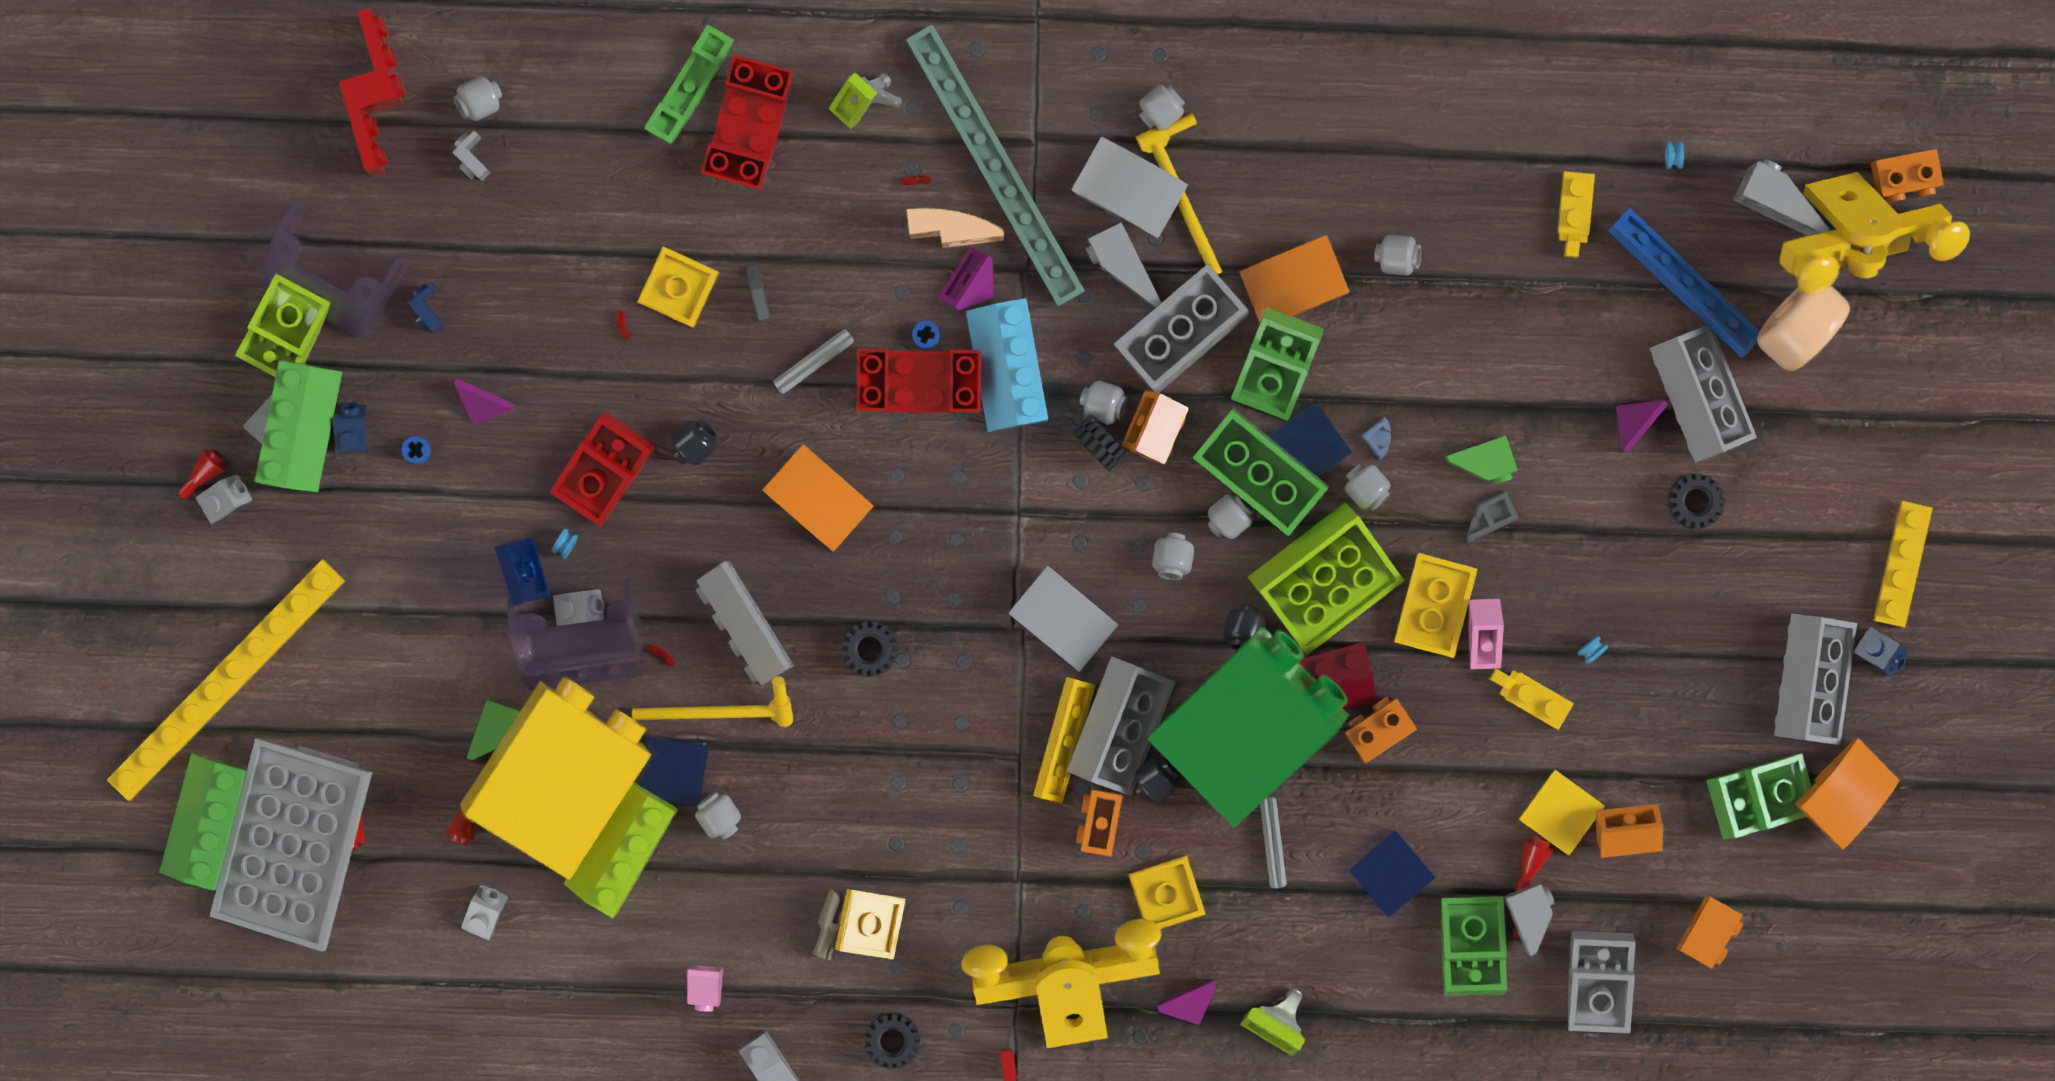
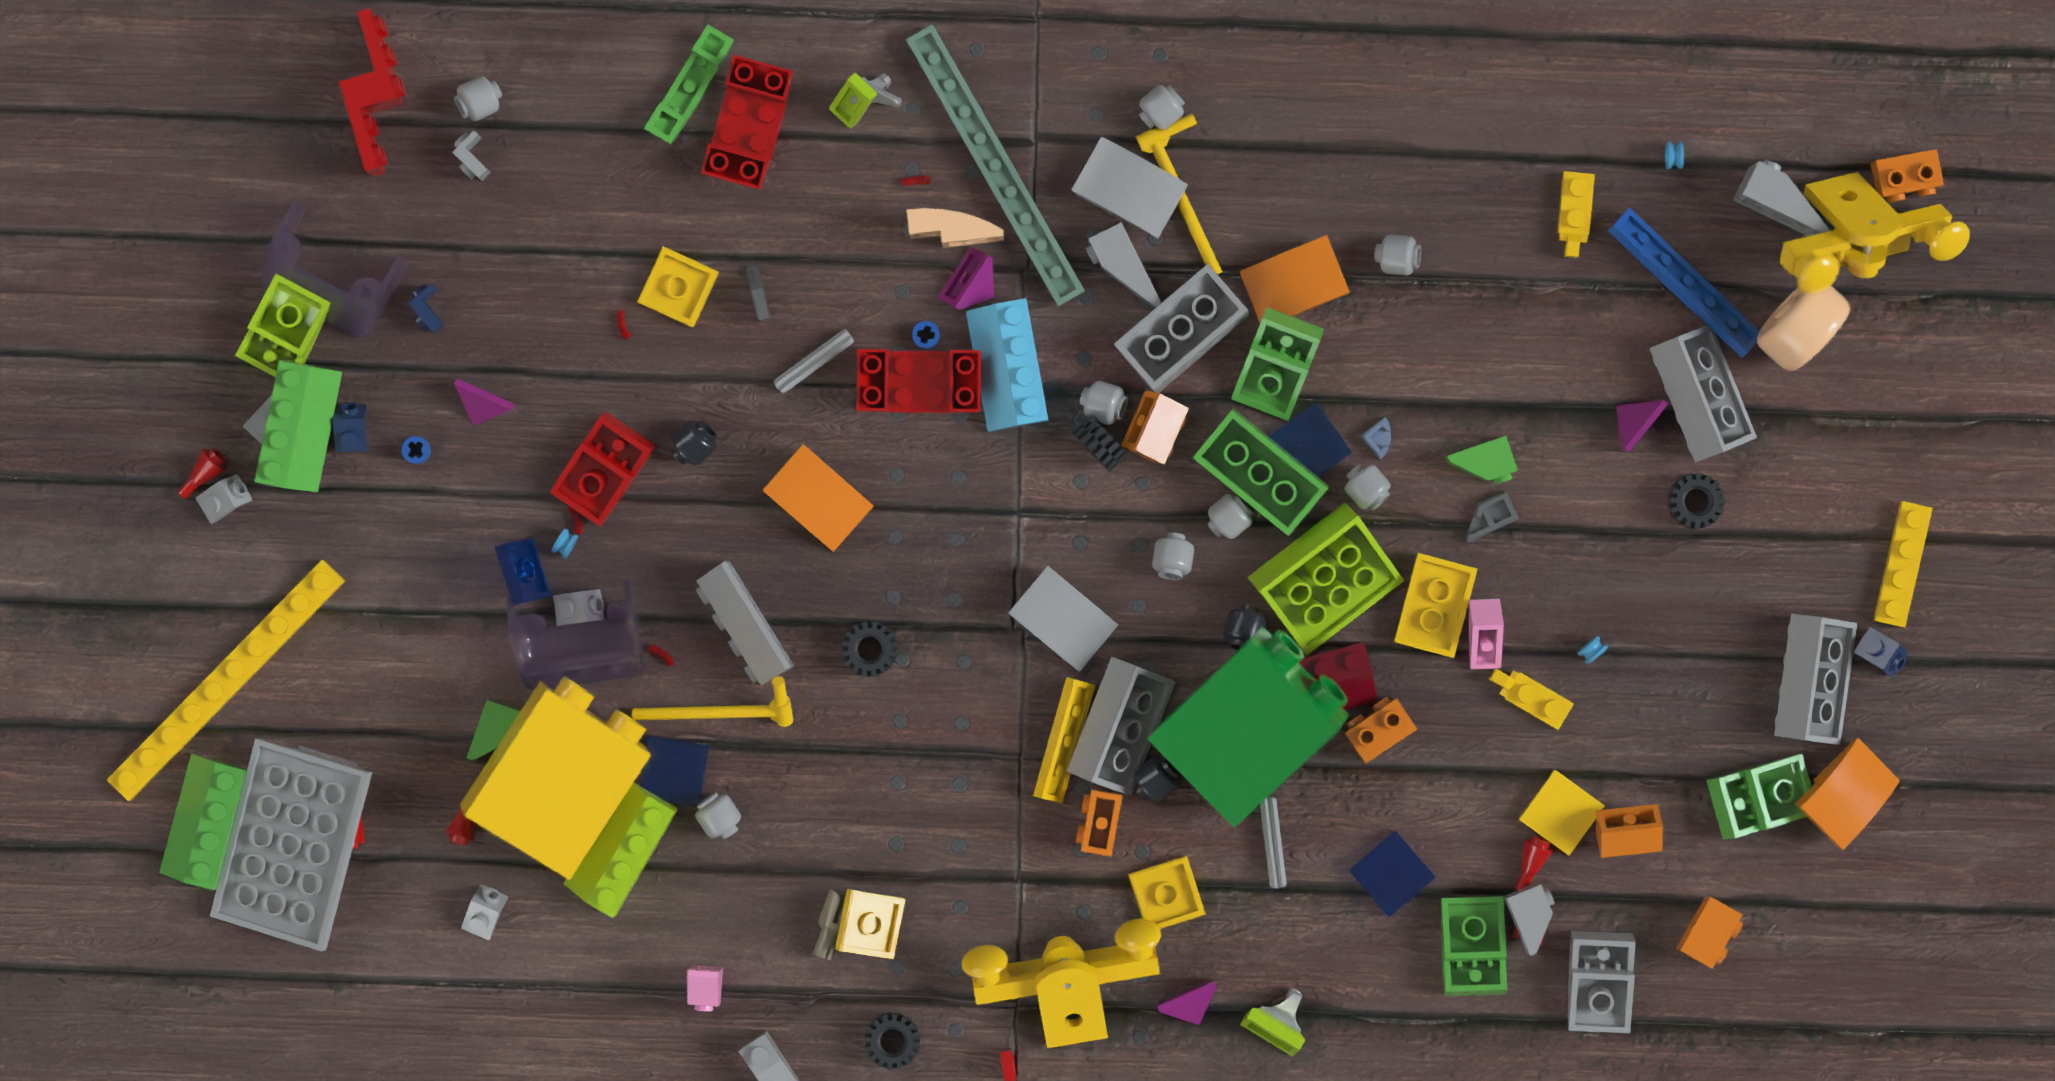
none -> red leg [567,506,584,535]

